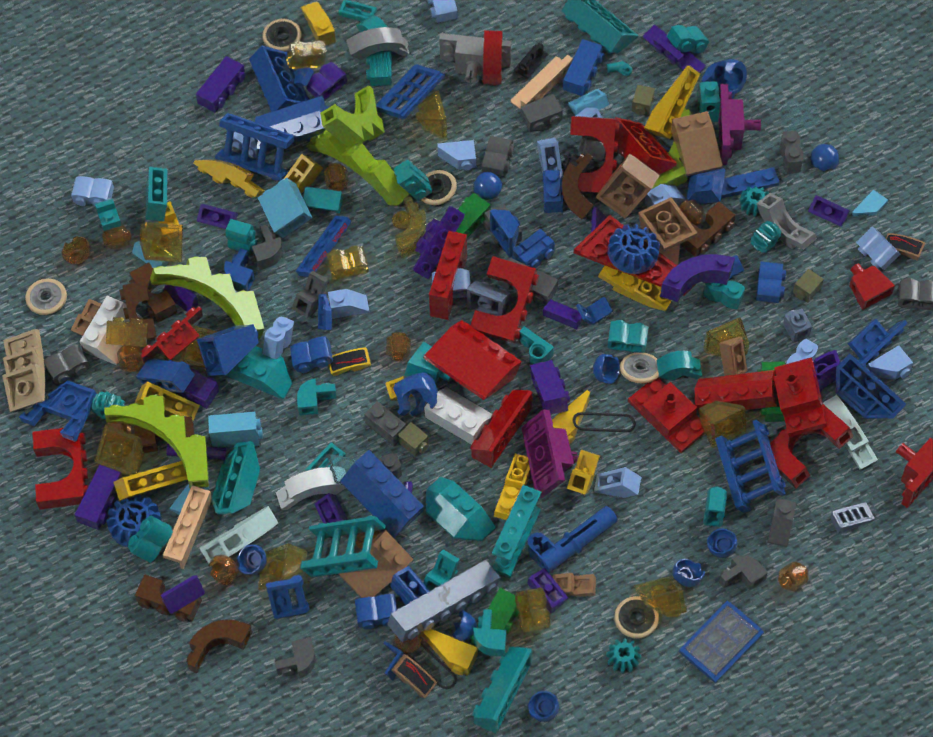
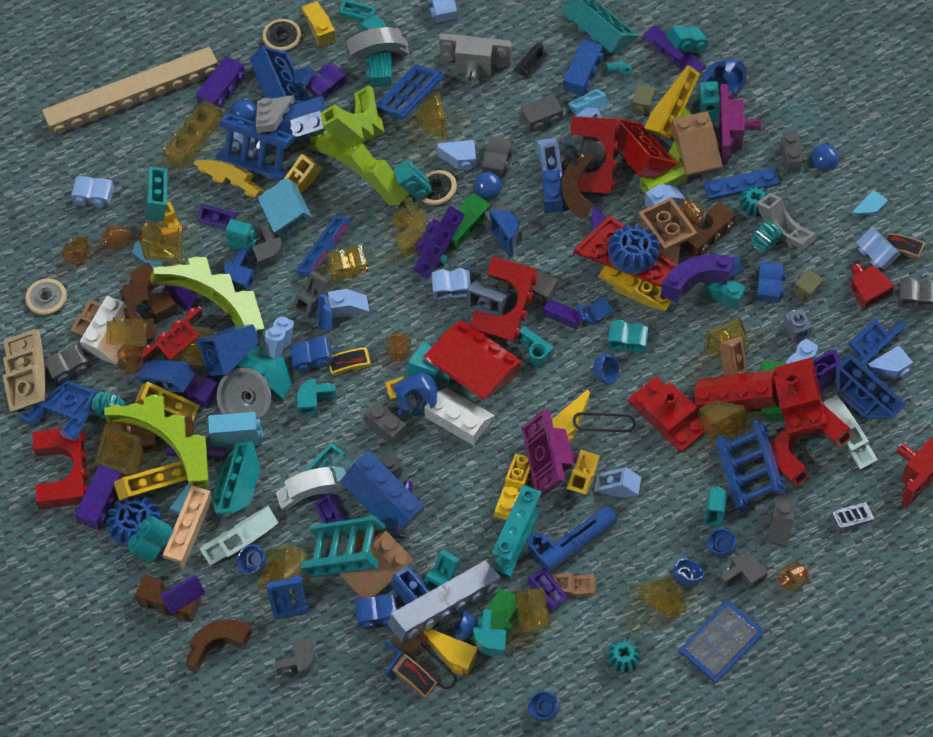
teal brick [95,198,122,231] -> none
clear orange hair [208,555,238,586] -> none
clear yellow brick [286,40,327,69] -> none
teal hinge [303,187,343,213] -> none
clear orange head [324,163,349,191] -> none
olive brick [398,422,429,457] -> none
teal wedge [426,477,496,541] -> none
red arch [429,231,467,320] -> none
red slope [470,390,532,468] -> none
teal slope [472,647,532,734] -> none
red arch [483,30,503,86] -> none
light nougat panel [511,55,573,109] -> none
blue brick [512,229,555,268] -> none
dark purple brick [530,360,570,415] -> none
medium nougat slope [596,153,660,219] -> none
pearl dark grey wheel [614,596,659,638] -> none
light grey wheel [620,352,659,383] -> none
teal brick [656,351,702,381] -> none
blue slope [685,169,725,205] -> none
dark purple slope [808,195,850,227] -> none
none -> tan brick [42,46,218,136]
none -> clear yellow brick [162,100,223,170]
none -> light grey dish [217,368,271,420]
none -> blue hair [230,100,257,122]
none -> light grey wing [256,95,295,133]

